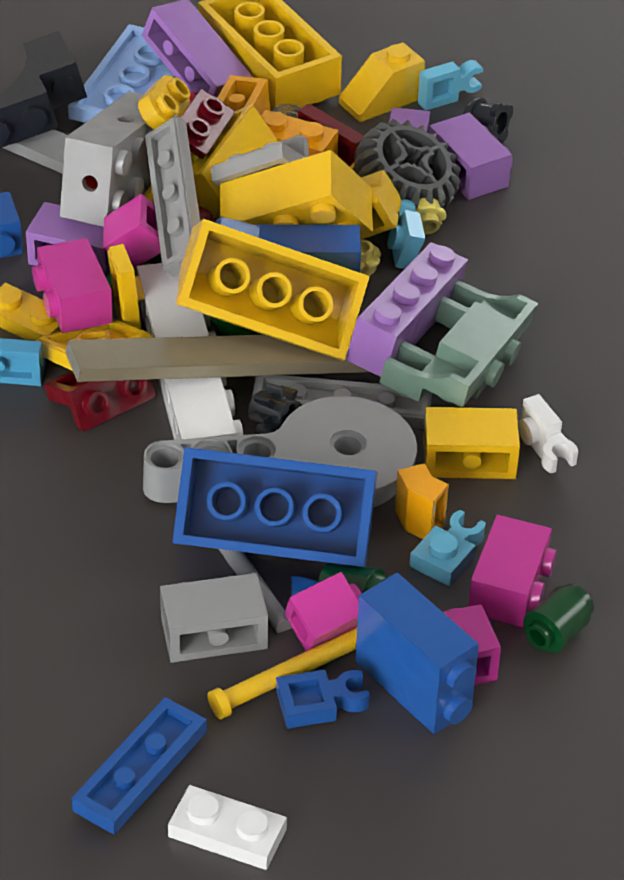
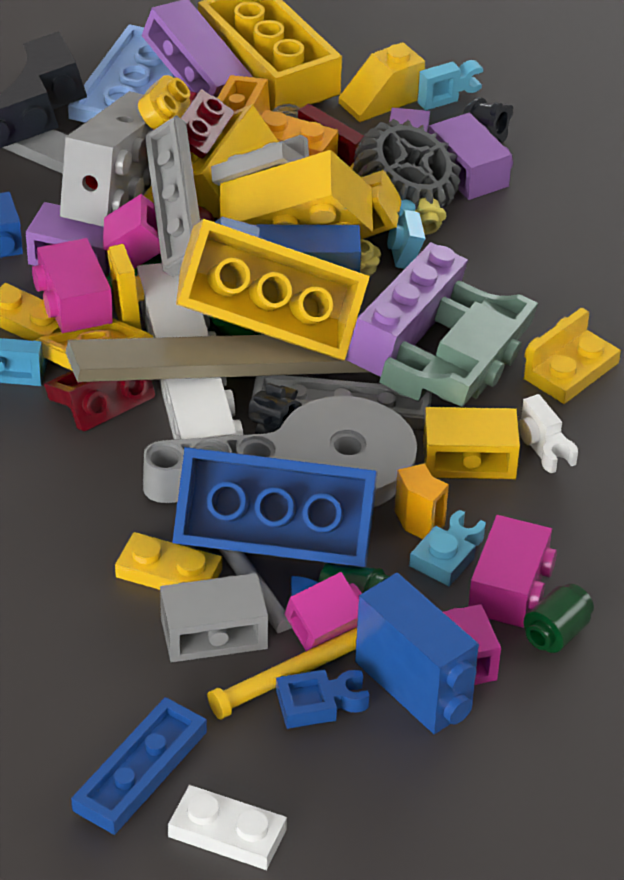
none -> yellow plate [115,532,222,590]
none -> yellow bracket [524,308,621,404]

